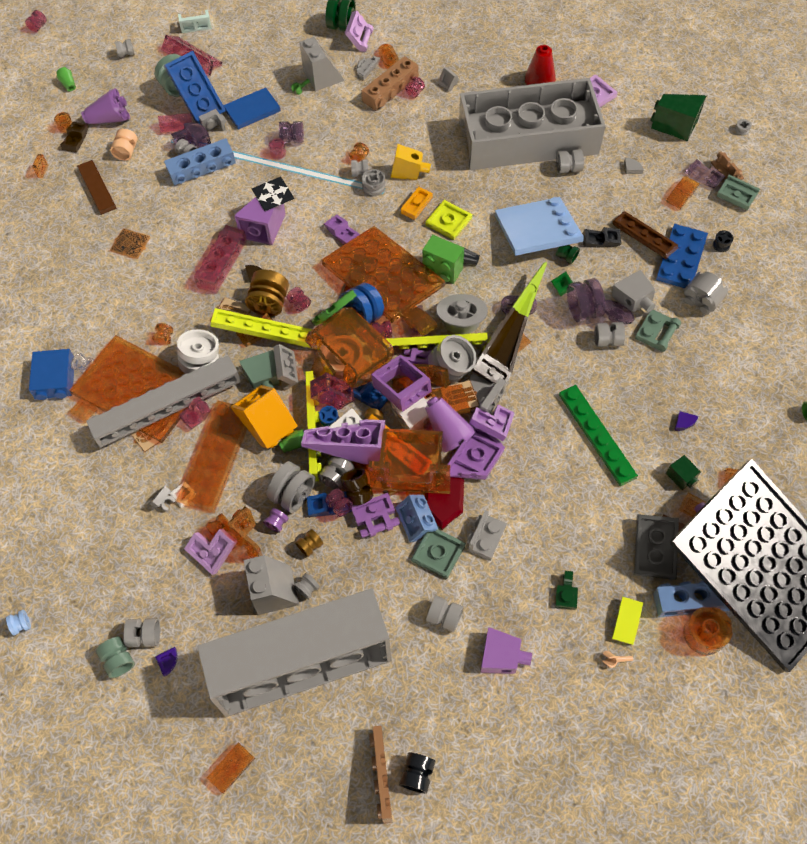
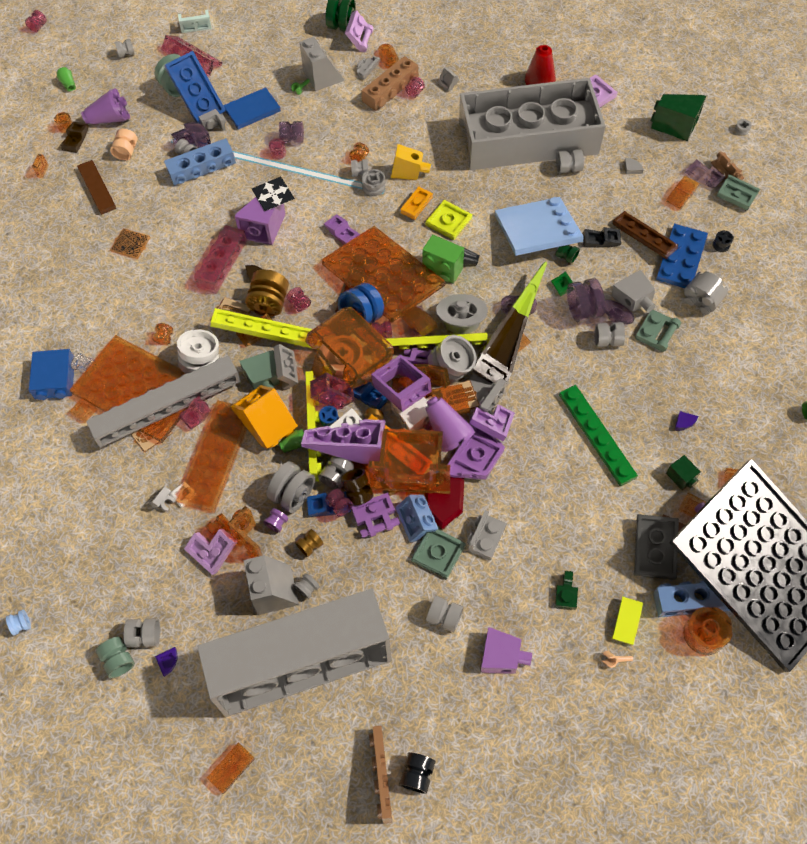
clear pink plate [158,113,193,133] -> none
bright green tile [311,289,357,327] -> none

